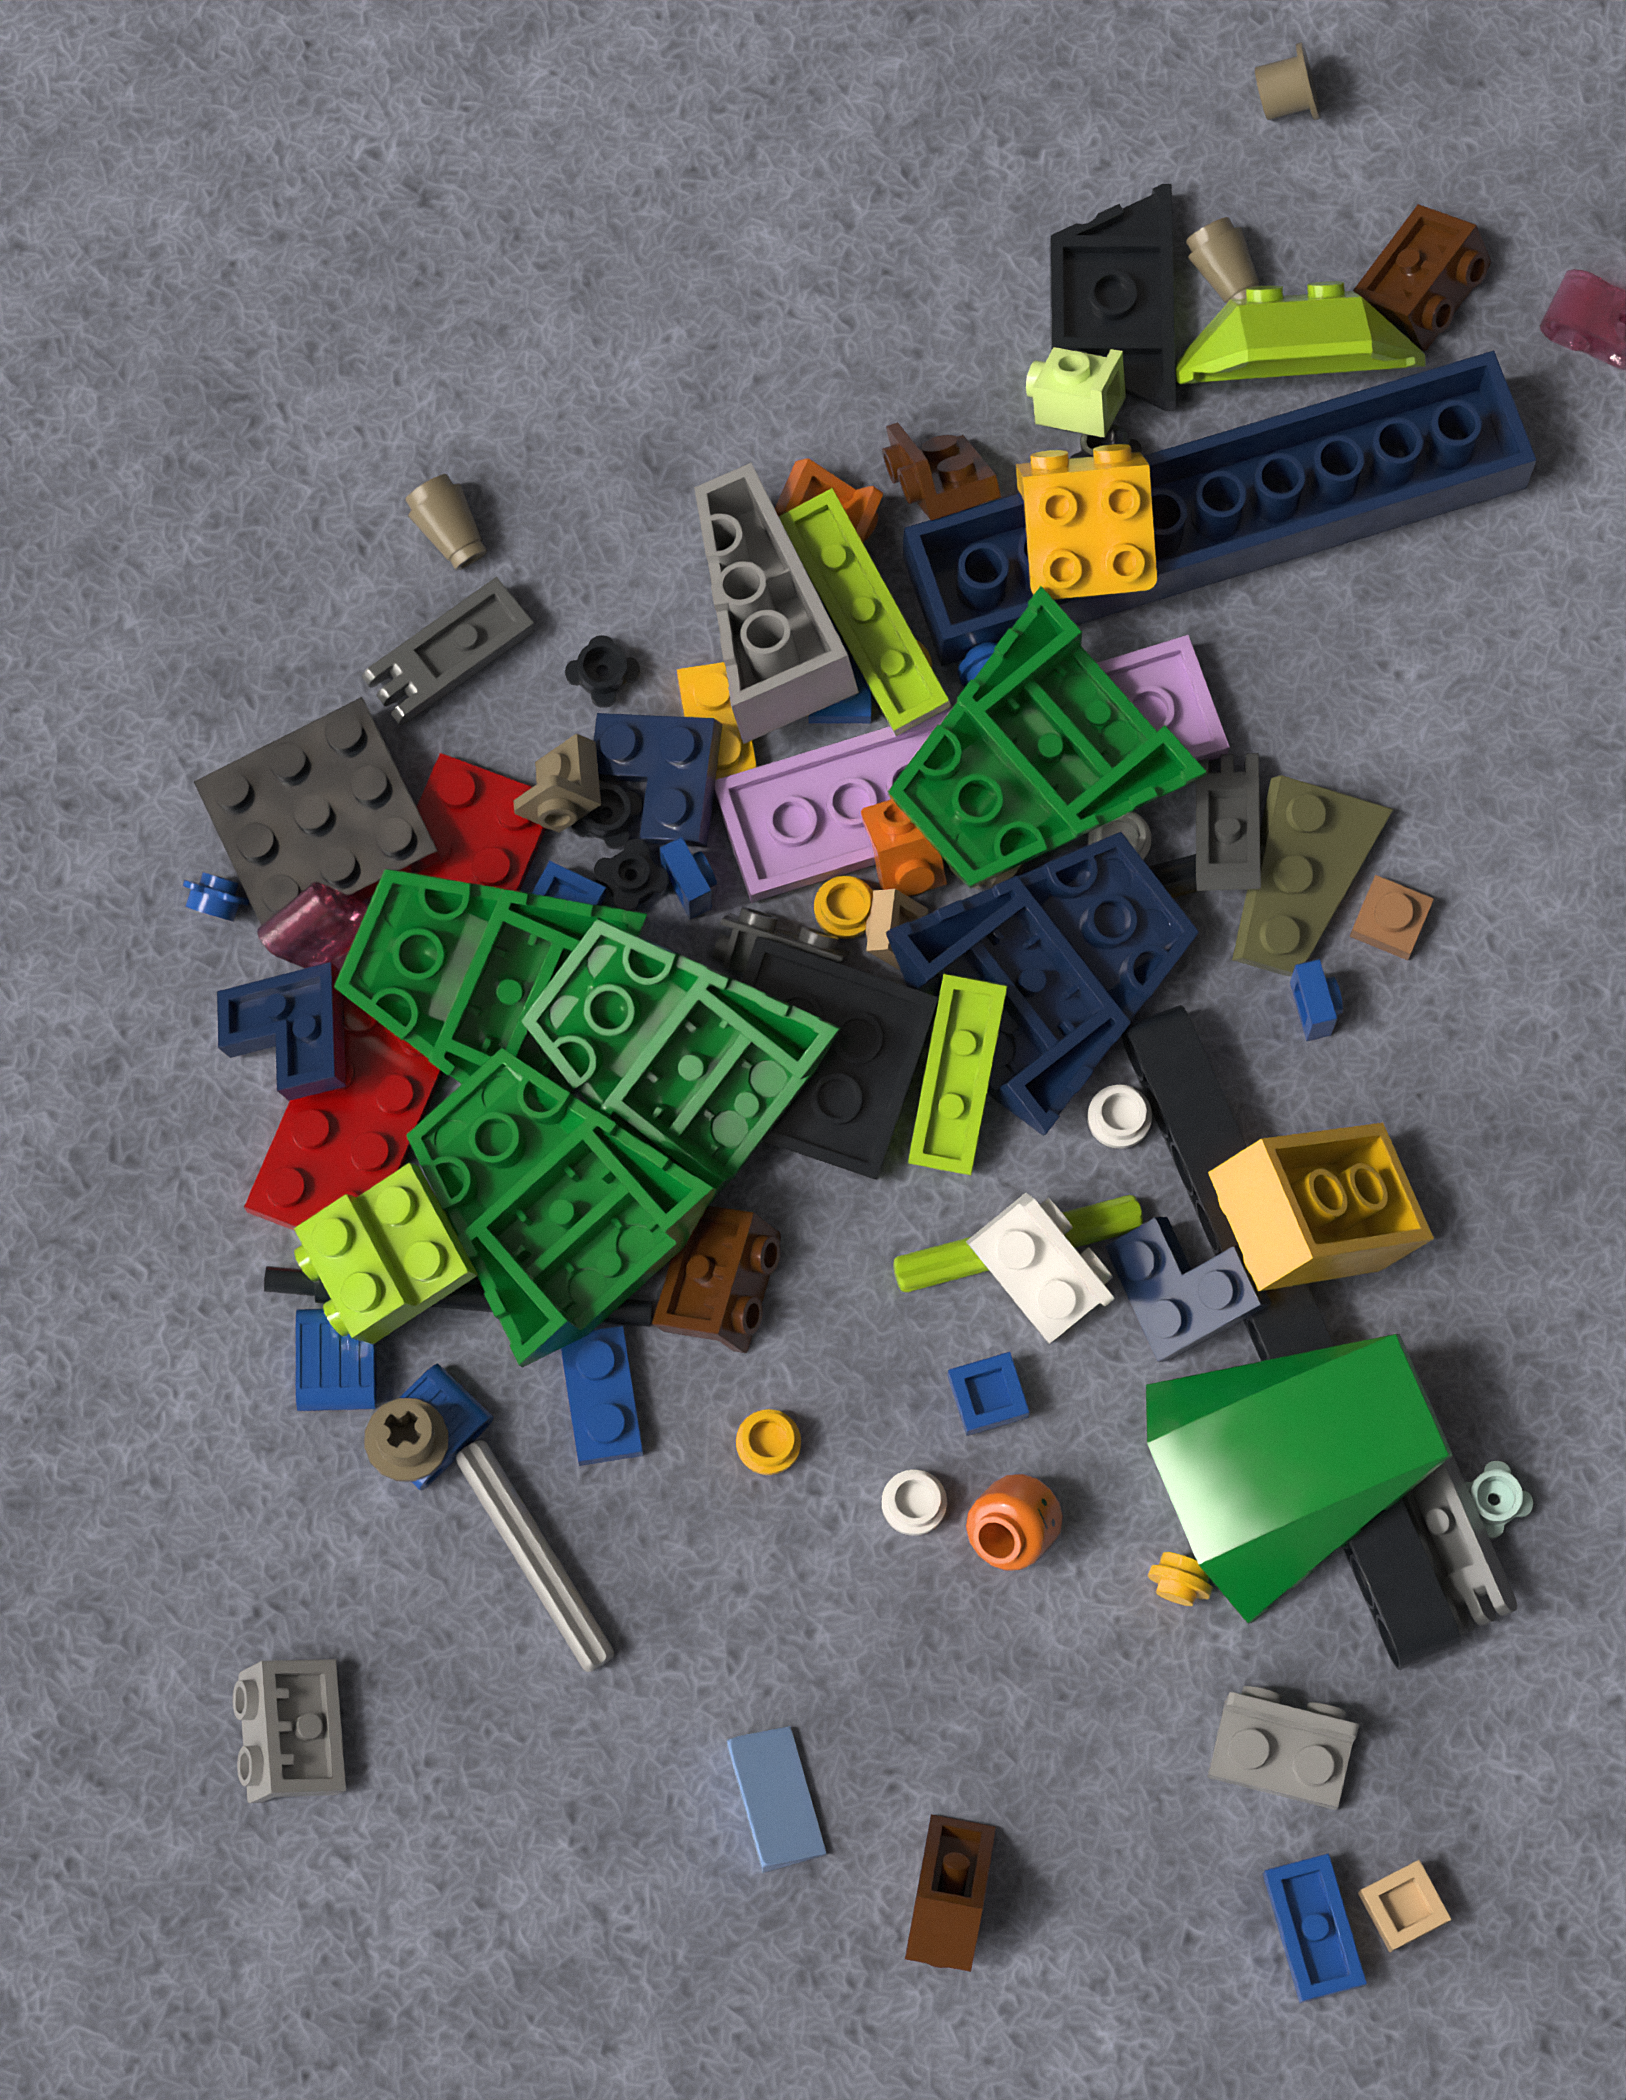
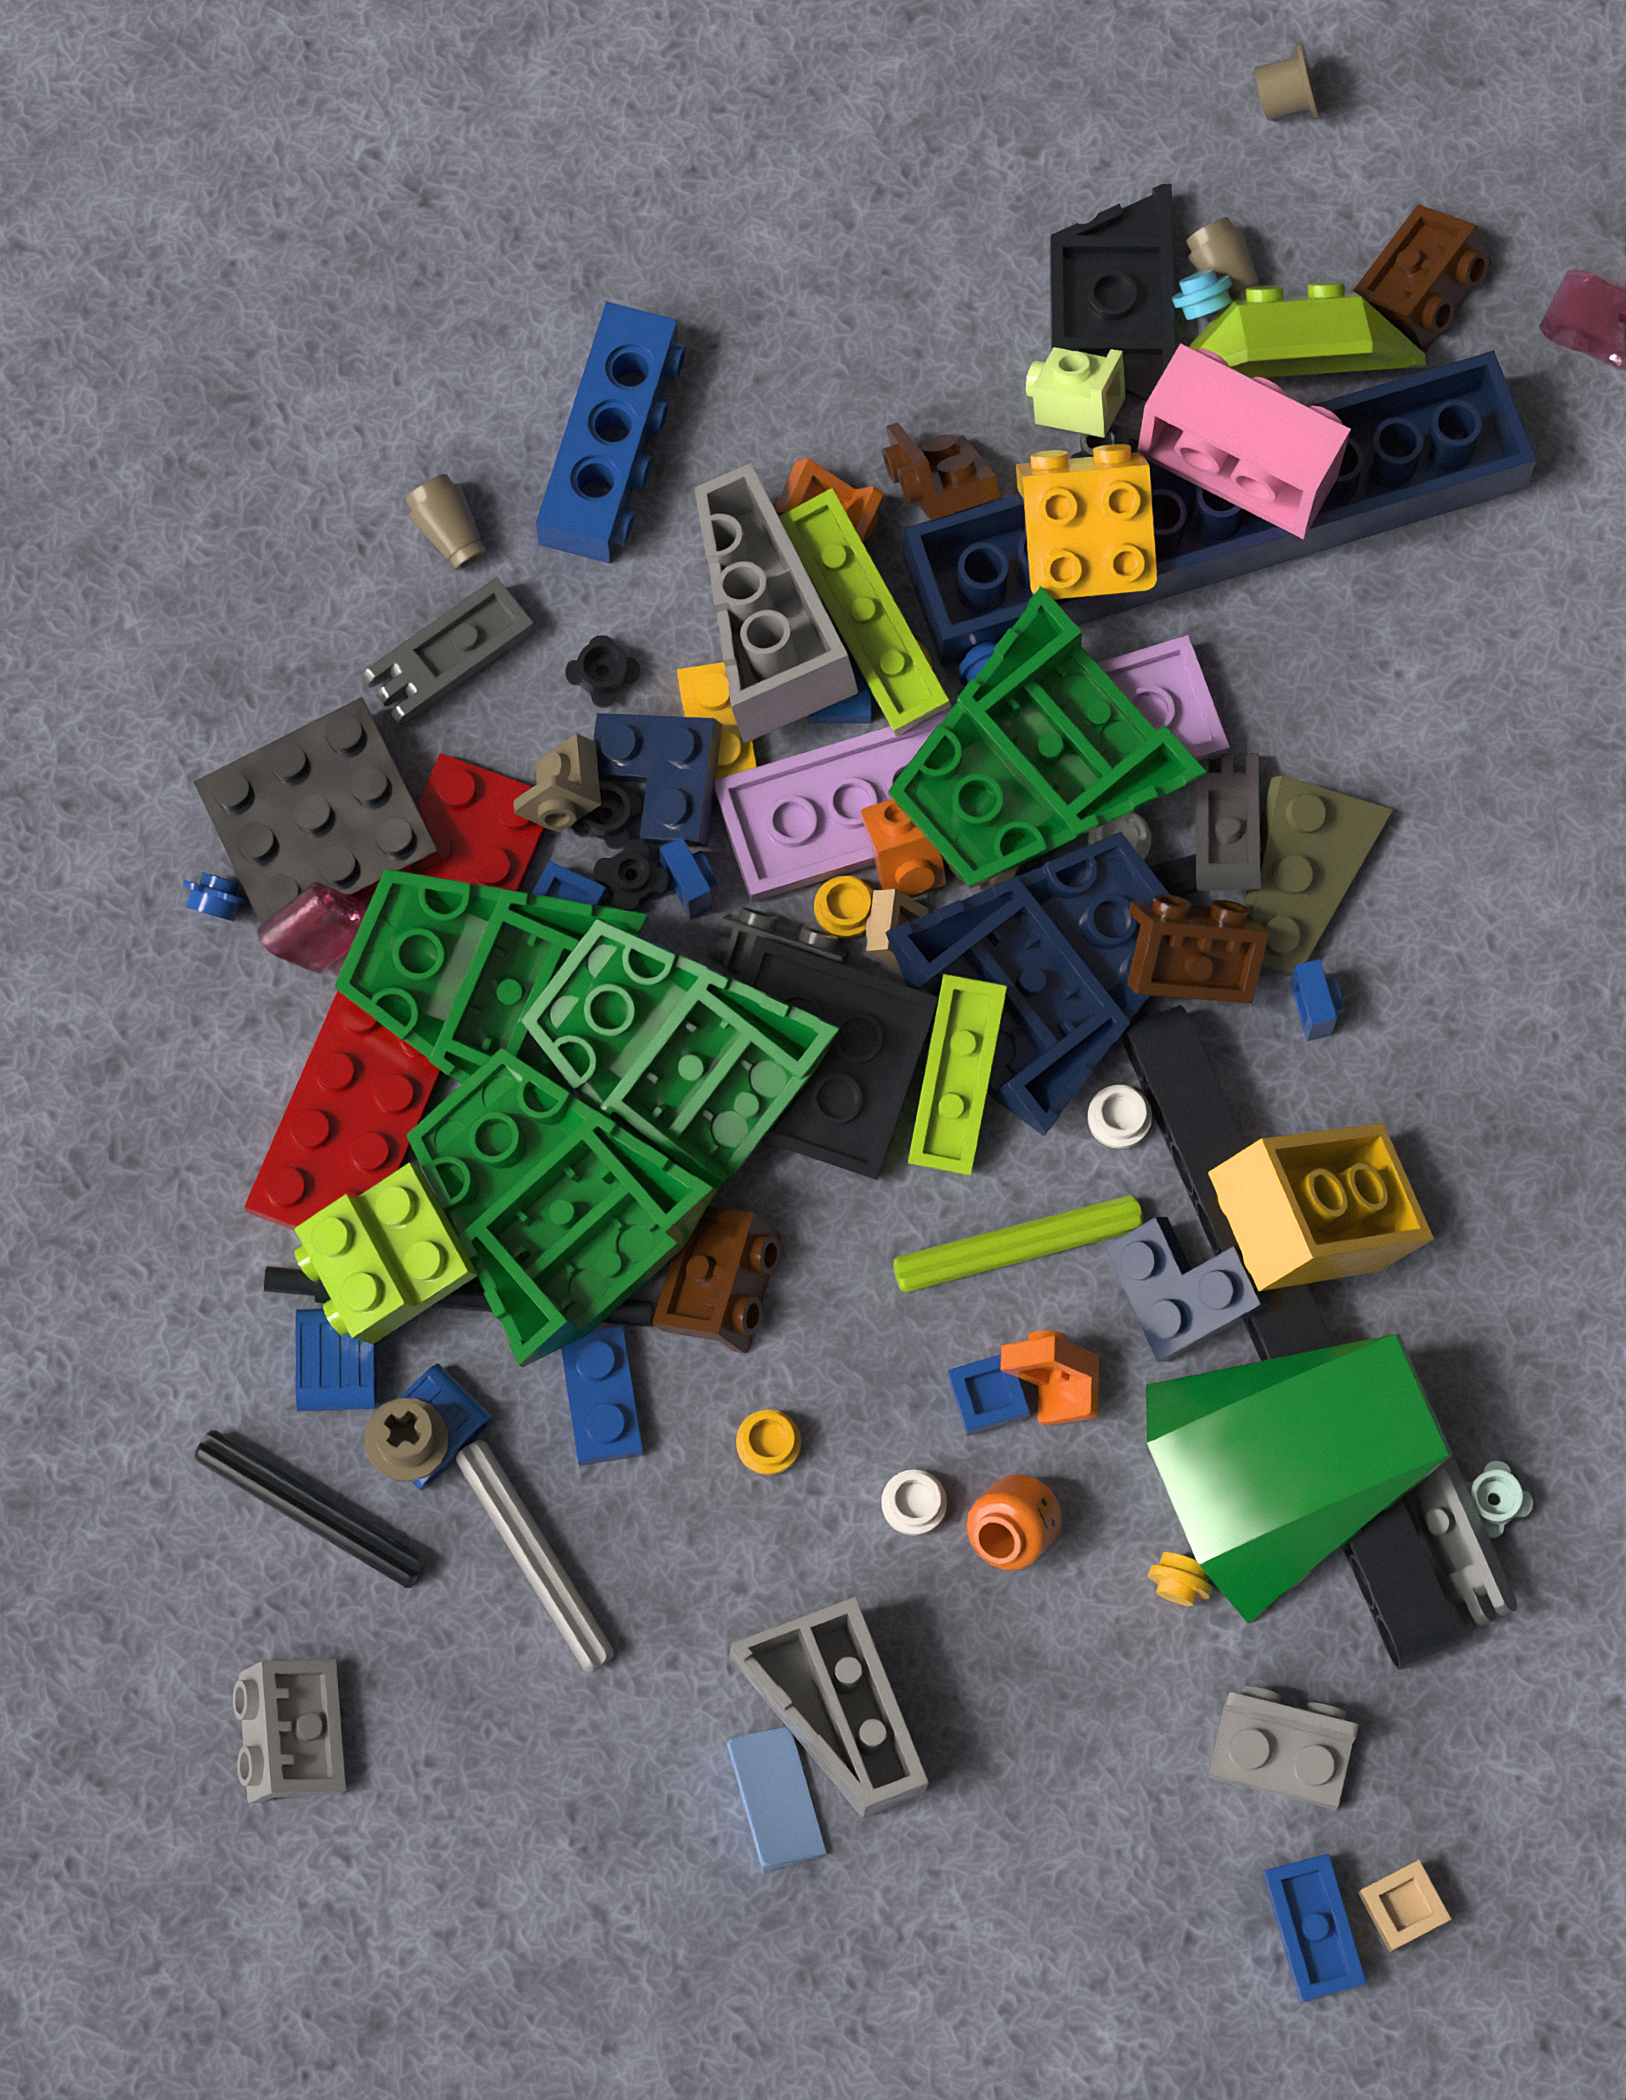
dark blue plate [217,962,346,1101] -> none
reddish brown slope [905,1814,996,1972] -> none
white bracket [966,1193,1115,1344] -> none
medium nougat plate [1350,875,1434,960] -> none
none -> black axle [195,1430,427,1588]
none -> blue brick [536,301,686,564]
none -> light grey wedge [729,1597,929,1818]
none -> orange bracket [1000,1330,1099,1426]
none -> reddish brown bracket [1127,894,1269,1004]
none -> bright pink brick [1137,343,1351,539]
none -> medium azure plate [1172,269,1233,320]

